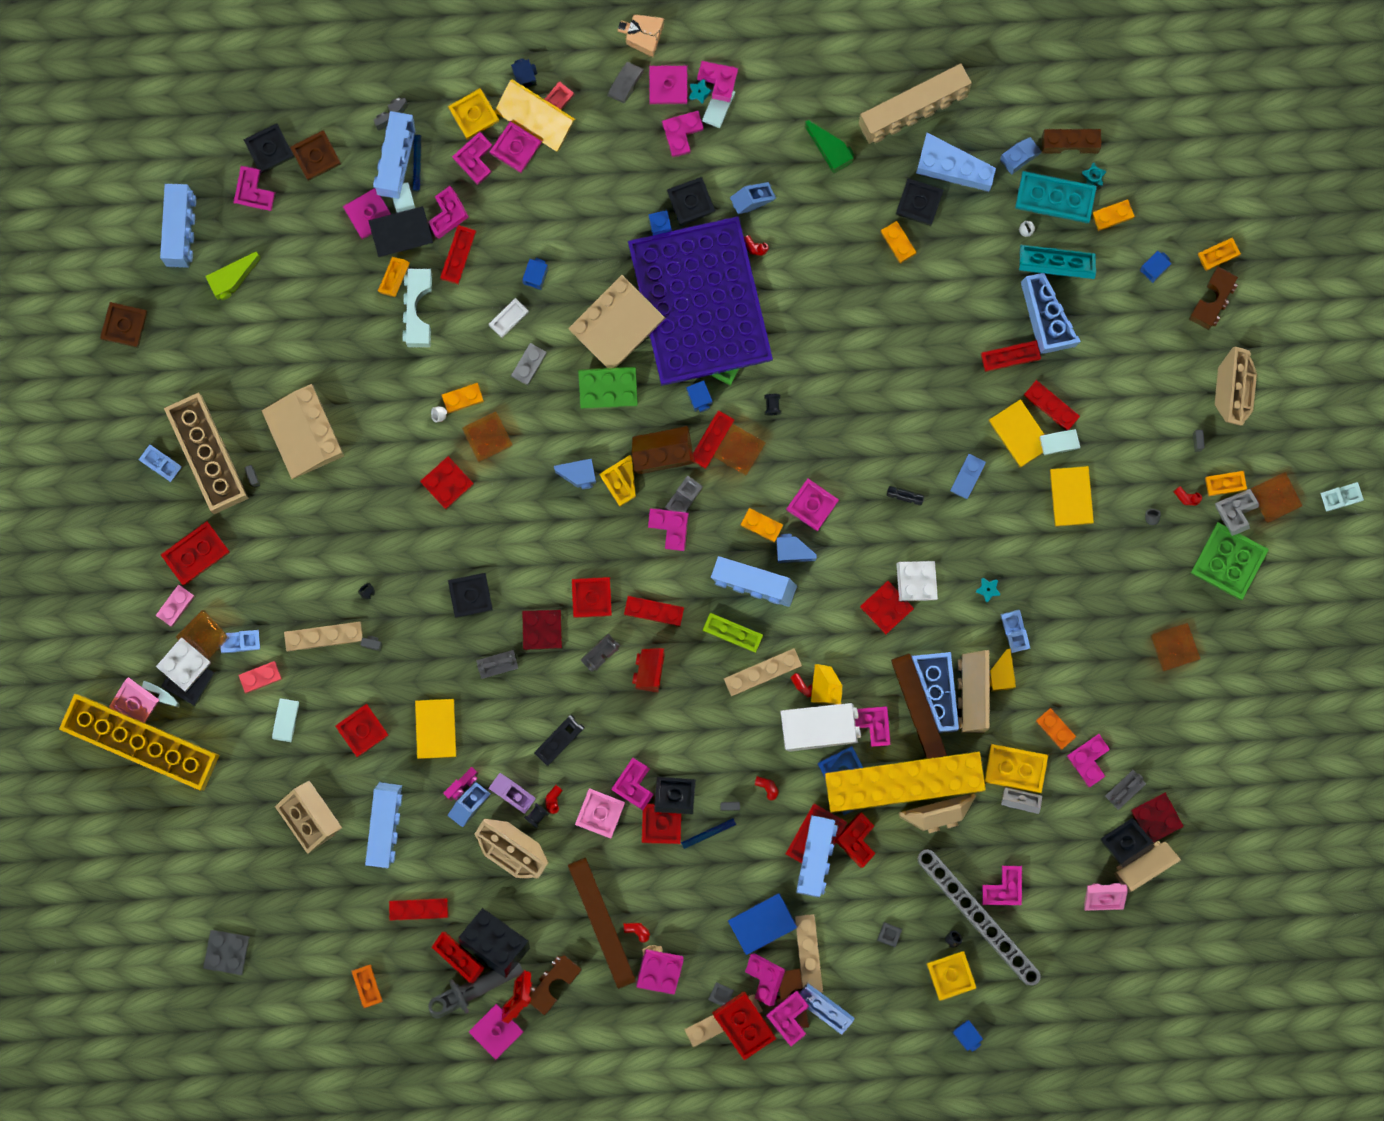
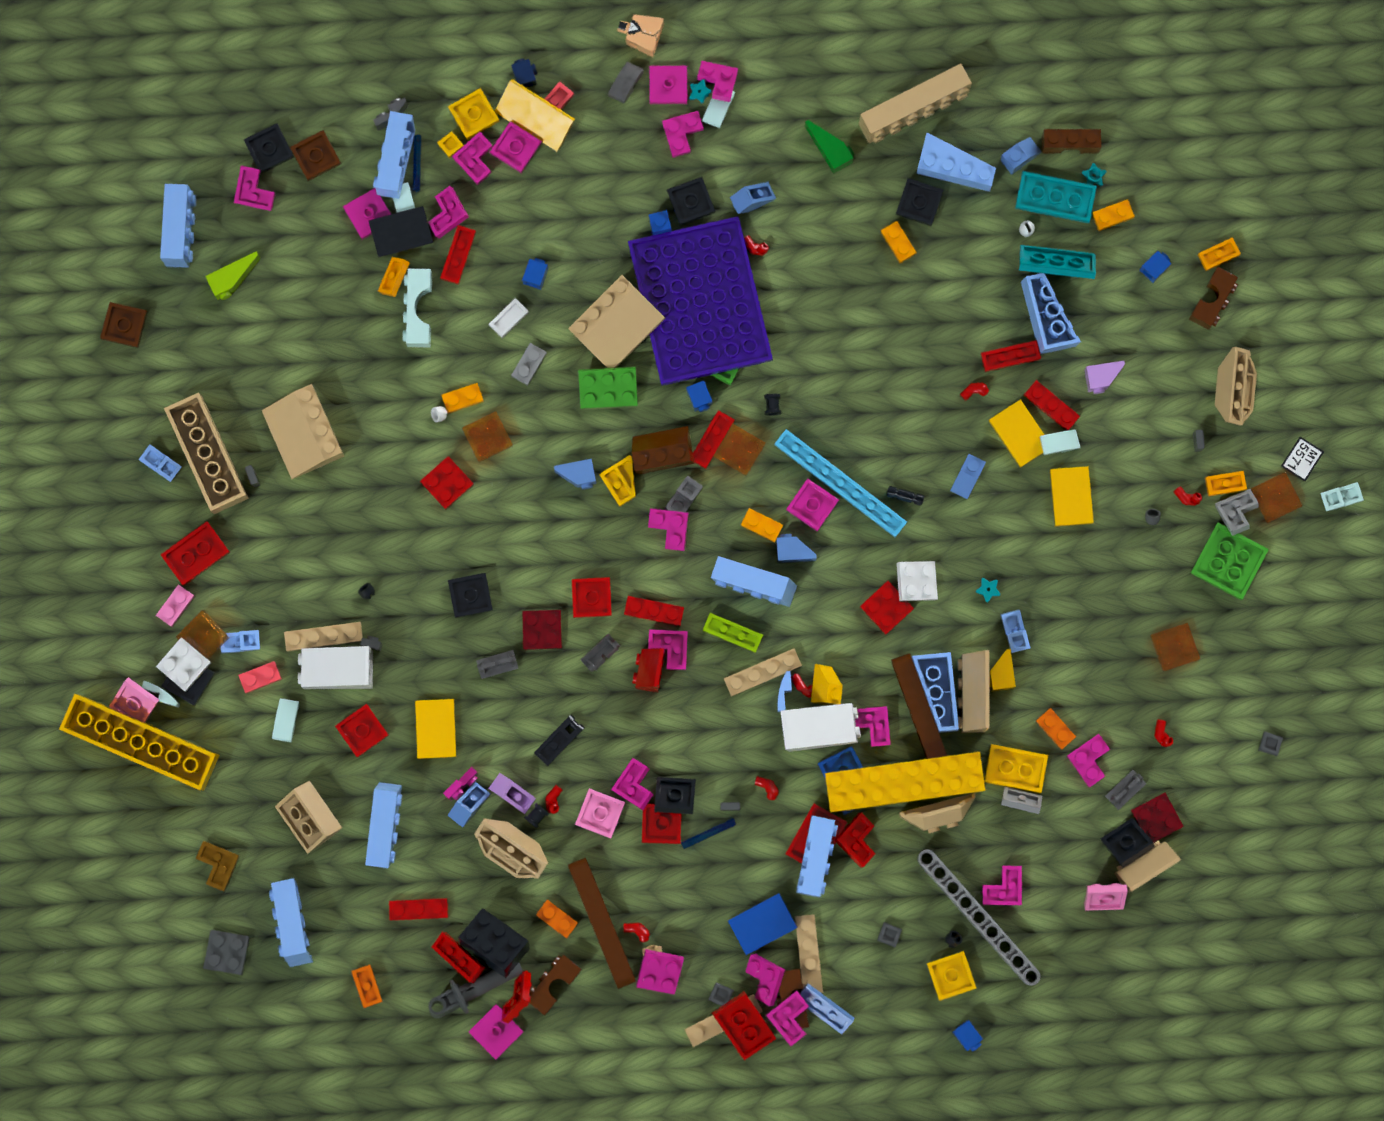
none -> pearl gold plate [196,841,240,892]
none -> light blue wedge [269,878,313,967]
none -> white slope [298,646,373,689]
none -> yellow plate [437,131,464,159]
none -> orange plate [536,899,578,939]
none -> dark pink plate [648,630,688,670]
none -> medium azure plate [774,429,907,538]
none -> light blue slope [777,671,792,712]
none -> red arm [959,383,989,401]
none -> lavender slope [1084,361,1125,394]
none -> red arm [1154,719,1173,747]
none -> dark grey tile [1258,732,1283,756]
none -> white sticker [1281,437,1324,481]

